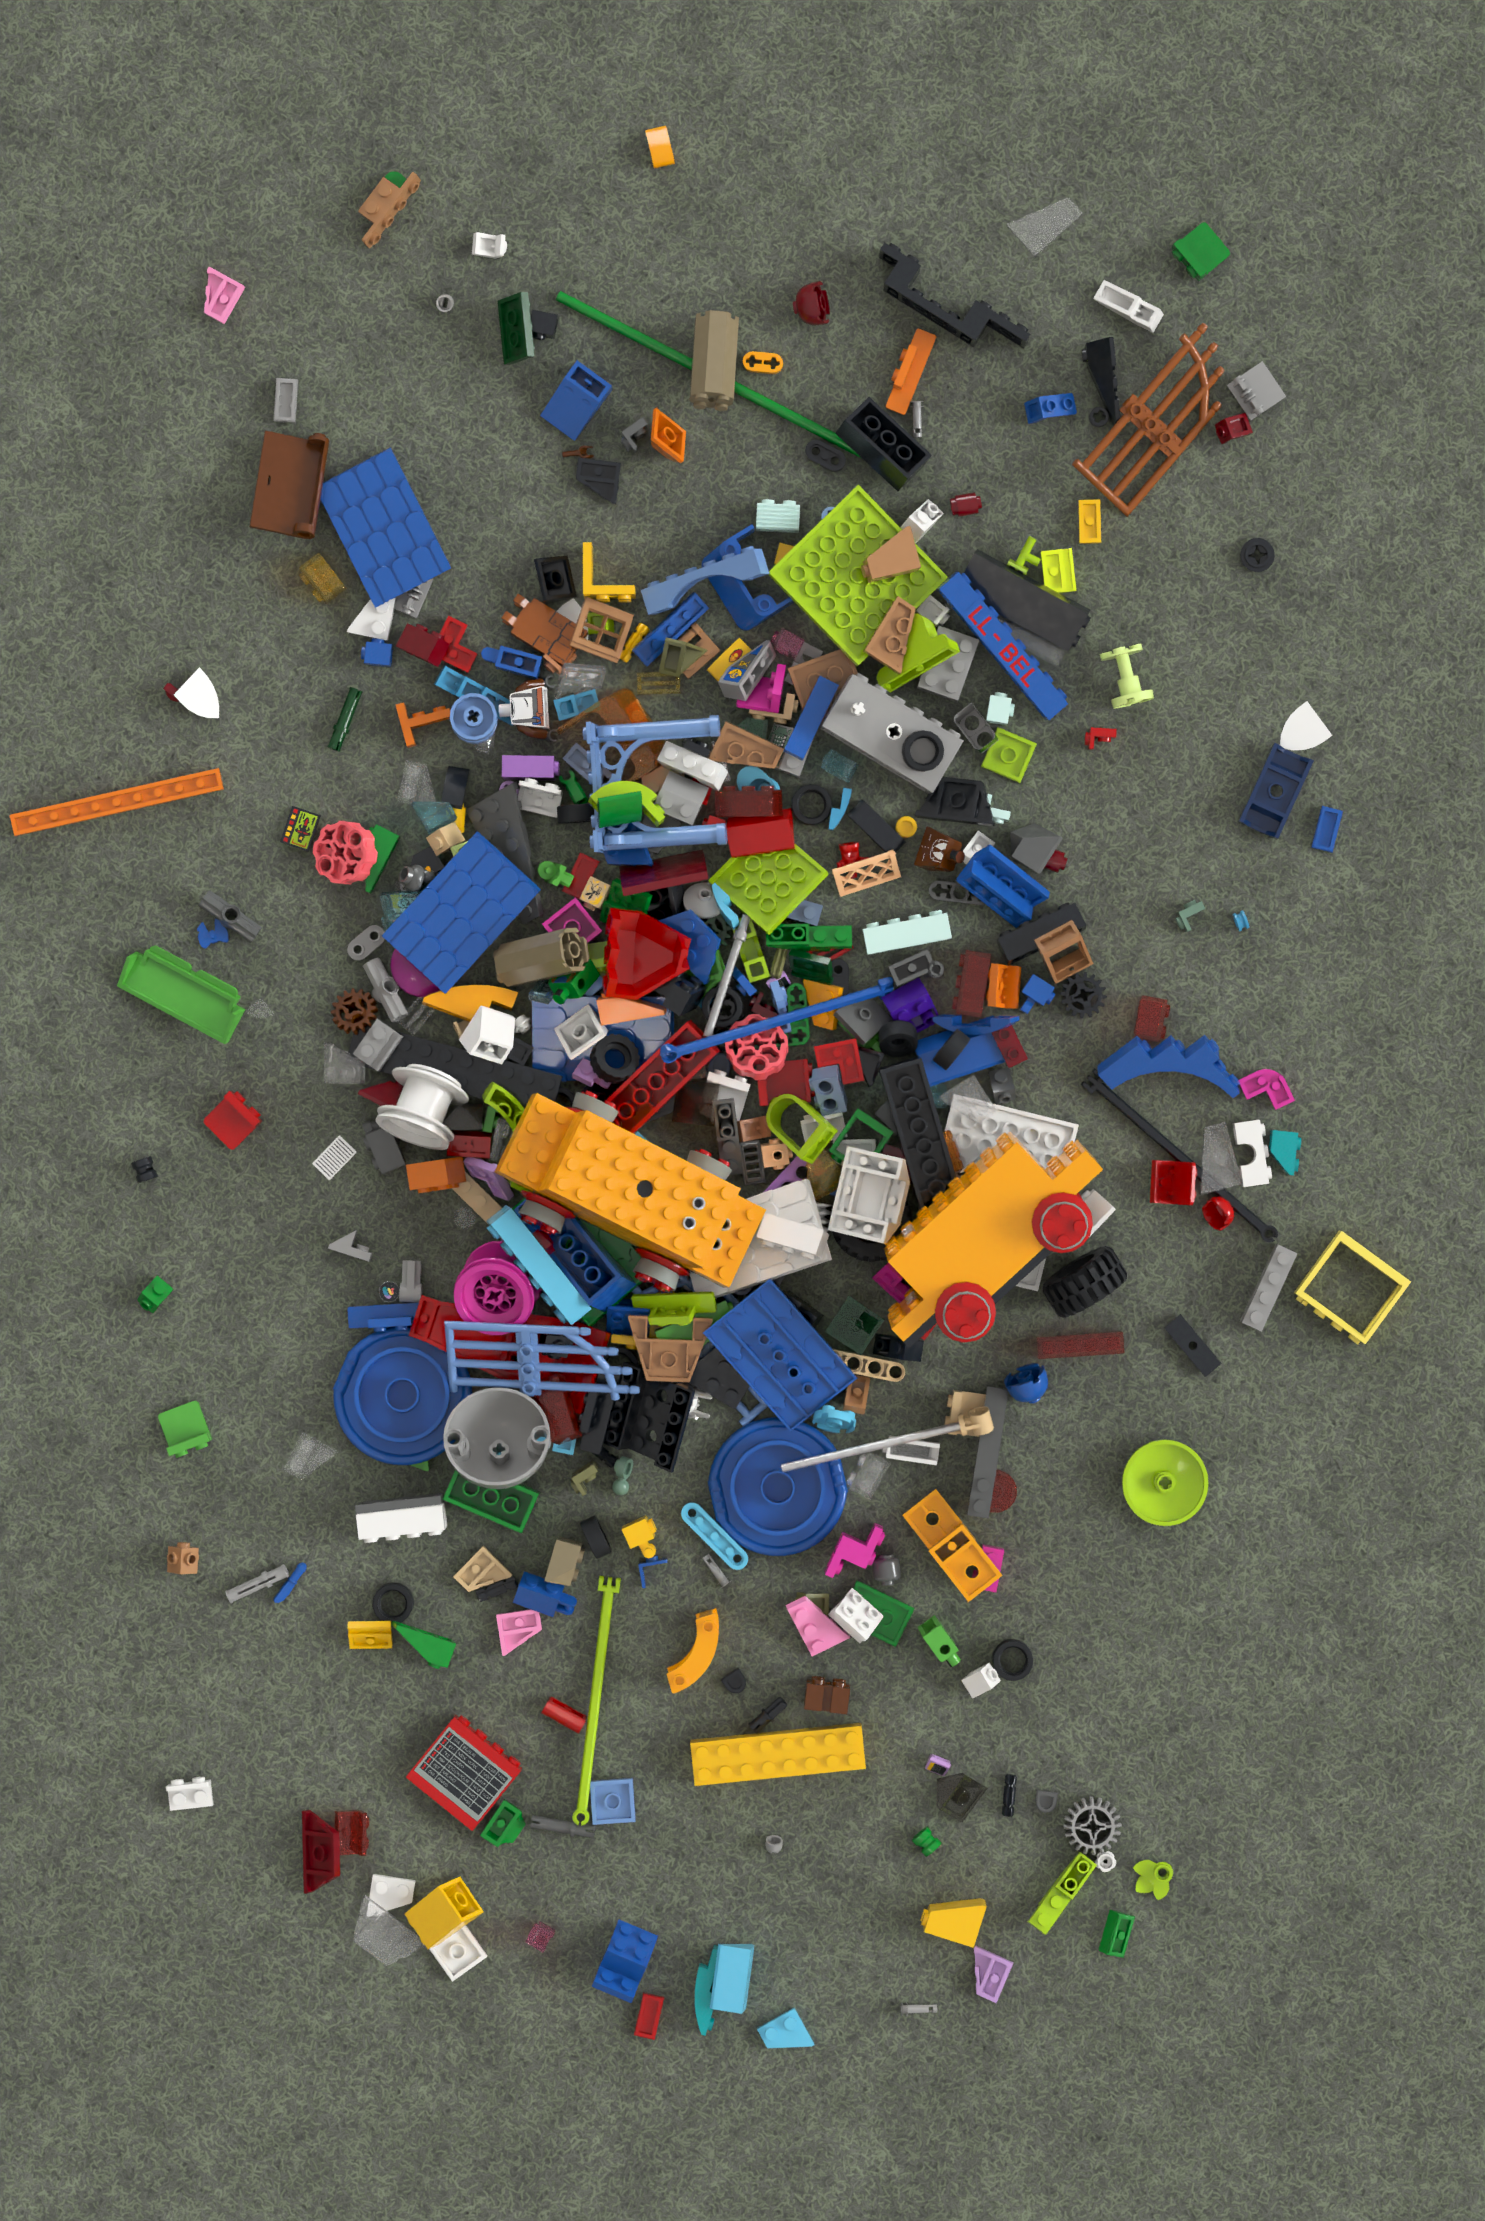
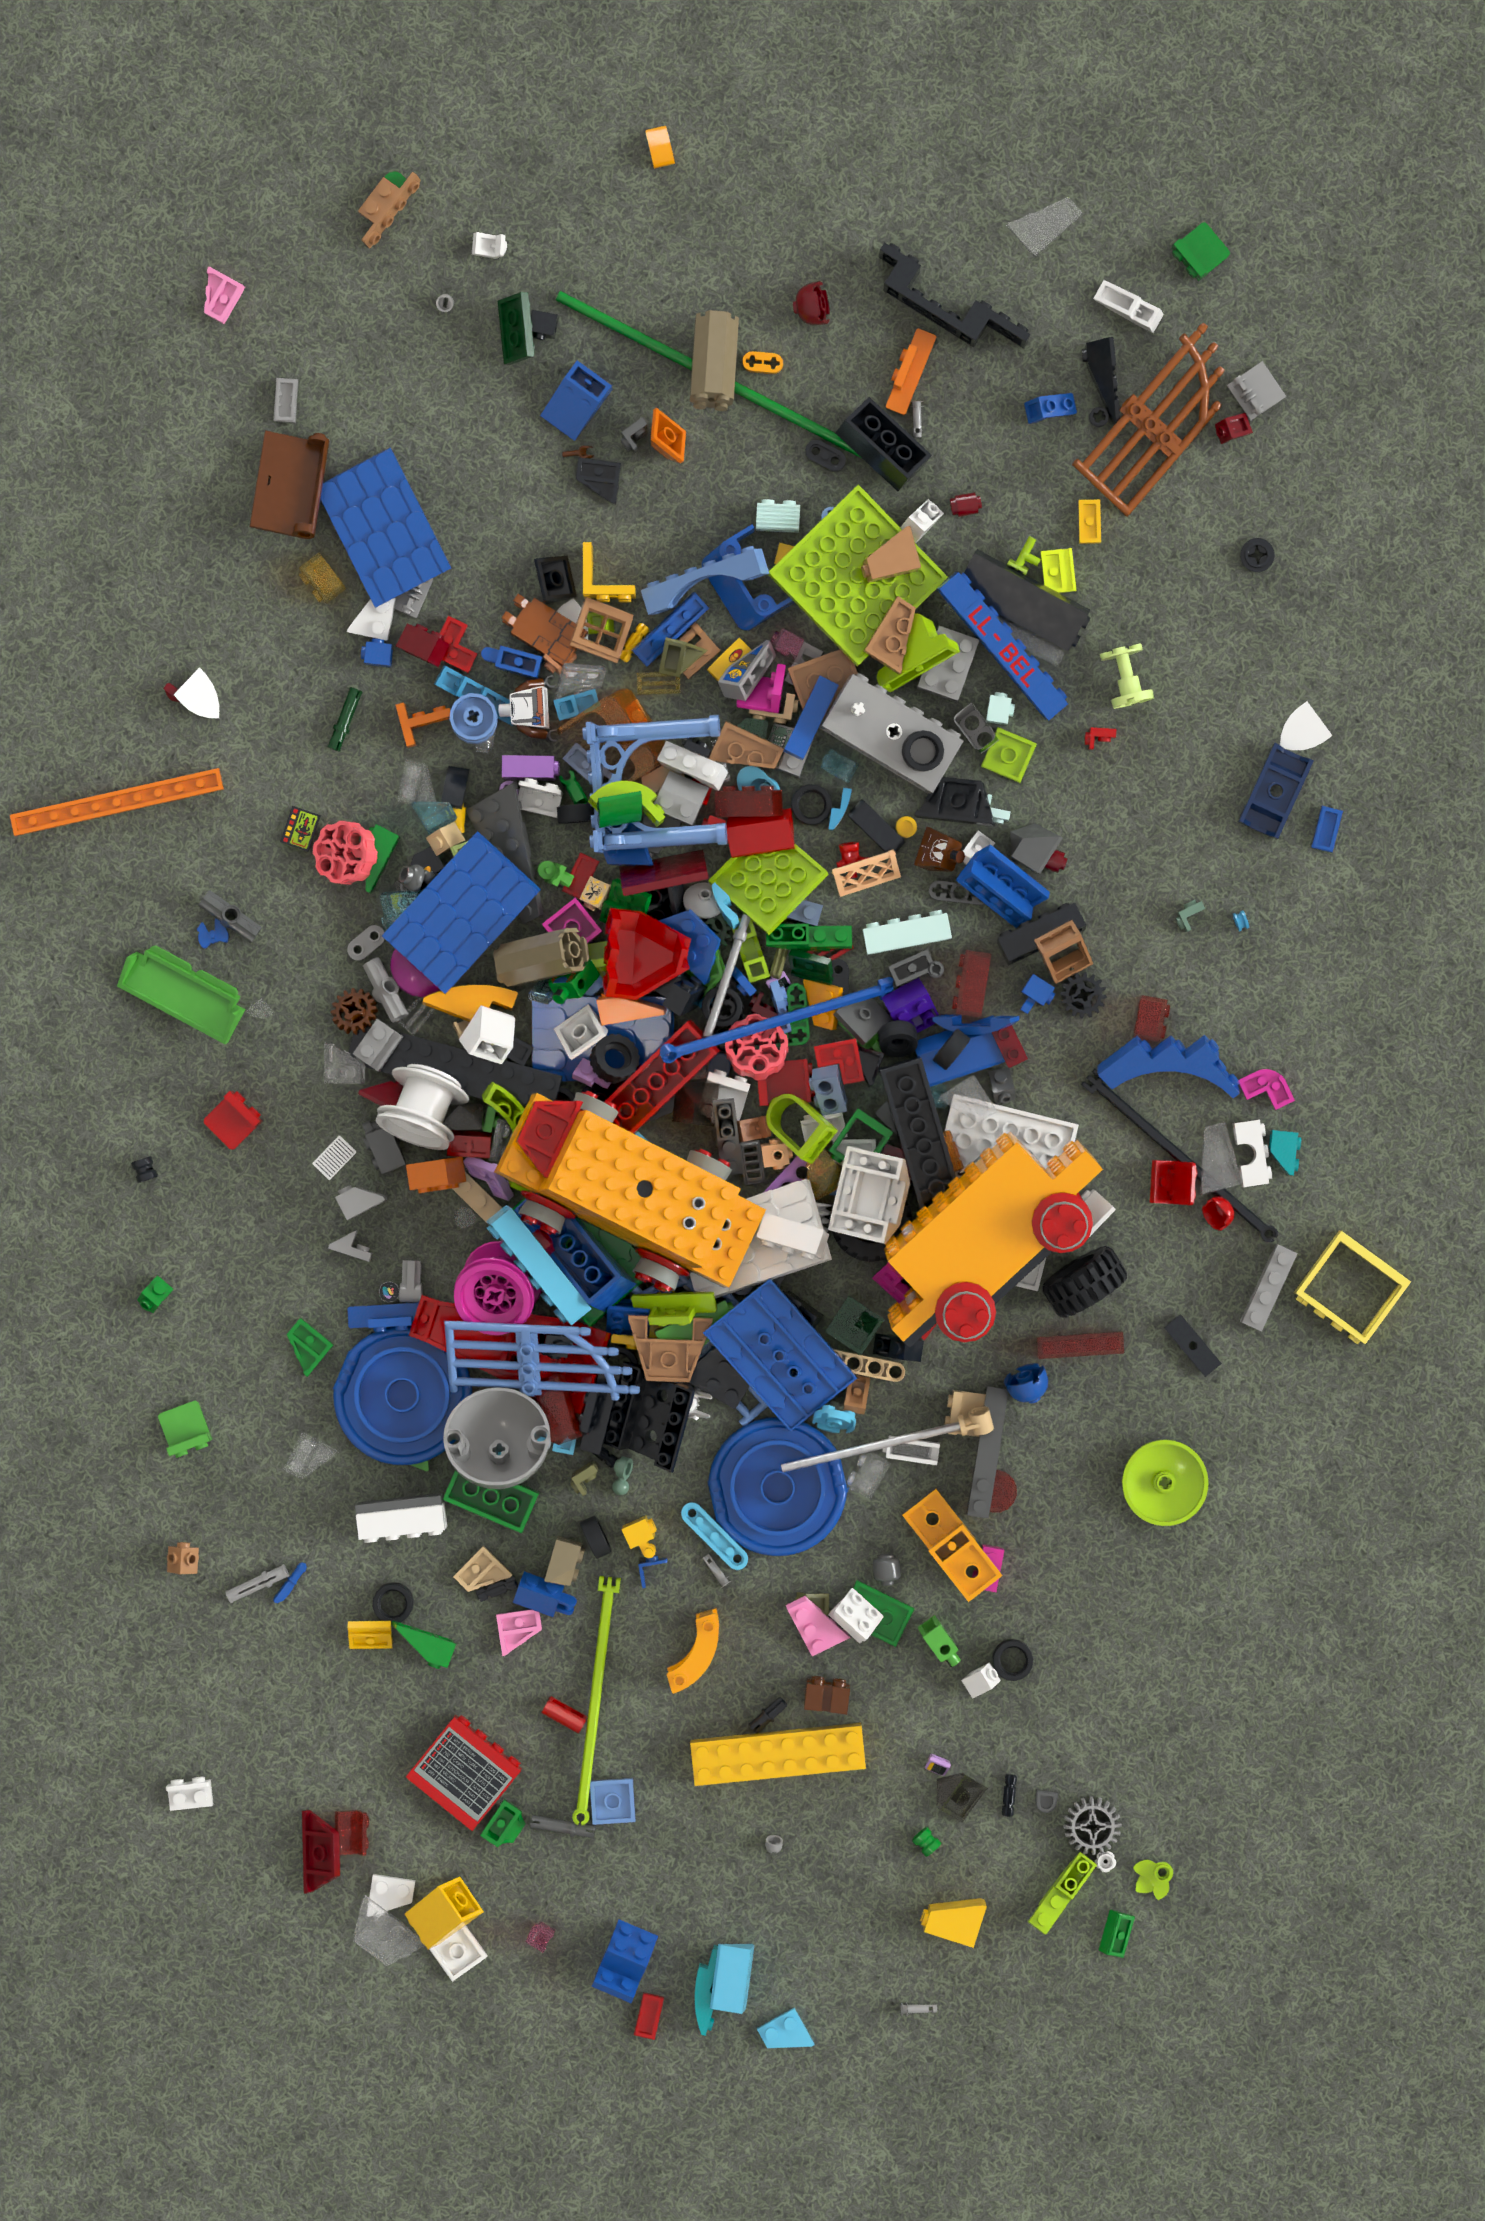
white plate [514,1014,531,1034] -> none
black tile [721,1668,746,1693] -> none
dark pink bracket [825,1523,885,1578] -> none
white bracket [916,595,950,628] -> none
lavender wing [974,1946,1013,2003] -> none
orange bracket [986,963,1021,1009] -> none
none -> green wing [287,1318,334,1377]
none -> light grey slope [335,1185,389,1220]
none -> red wing [516,1101,583,1178]

